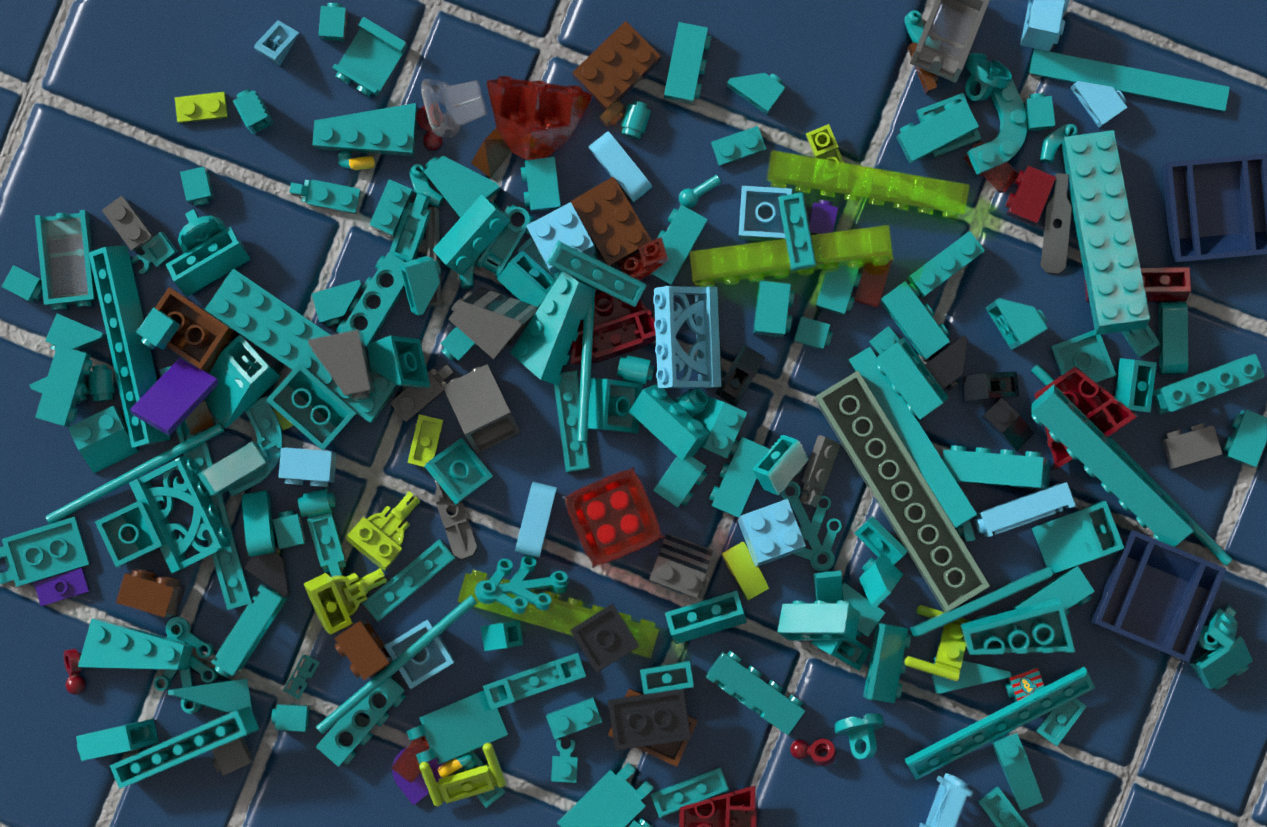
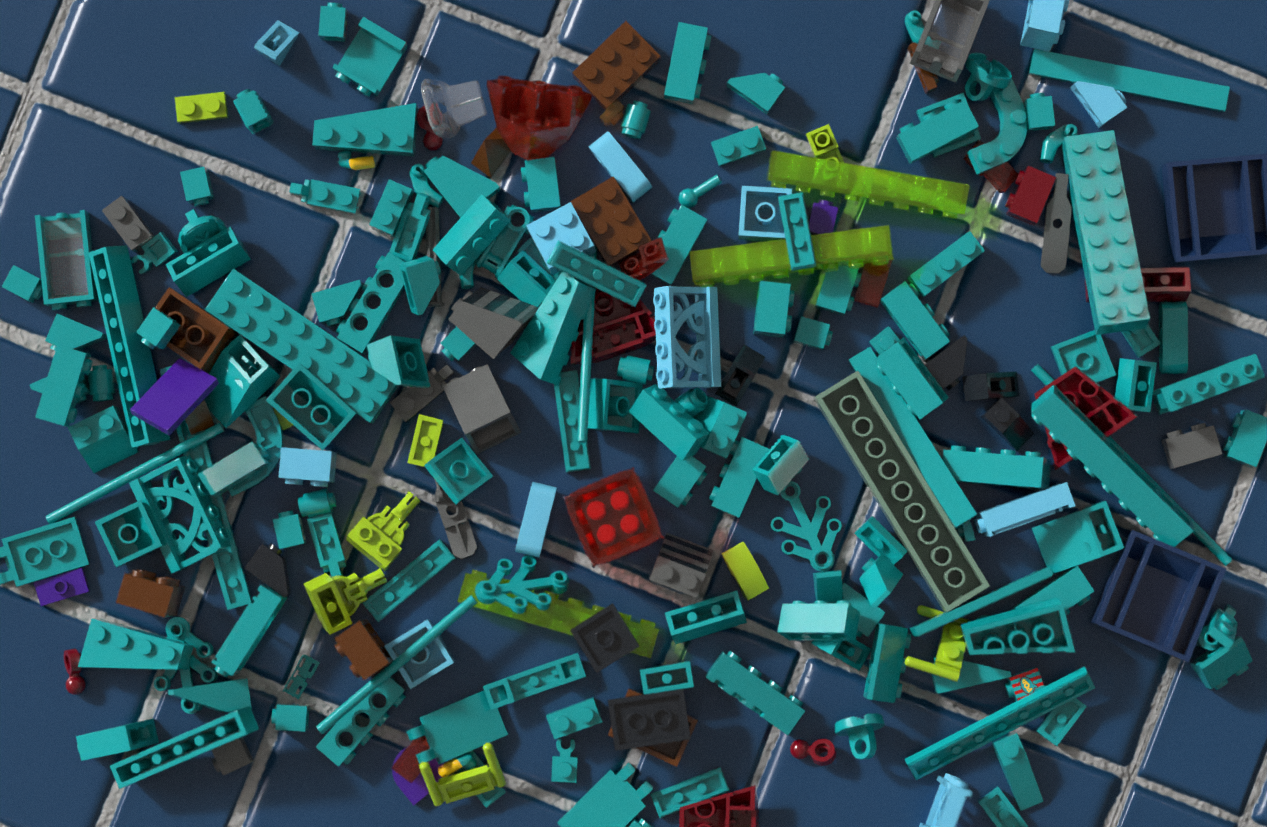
teal beam [242,490,275,557] -> none
dark grey slope [308,330,375,401] -> none
teal brick [480,620,523,651] -> none
medium azure brick [738,499,806,567] -> none
dark grey hinge [800,435,841,507] -> none
teal slope [985,298,1048,350] -> none

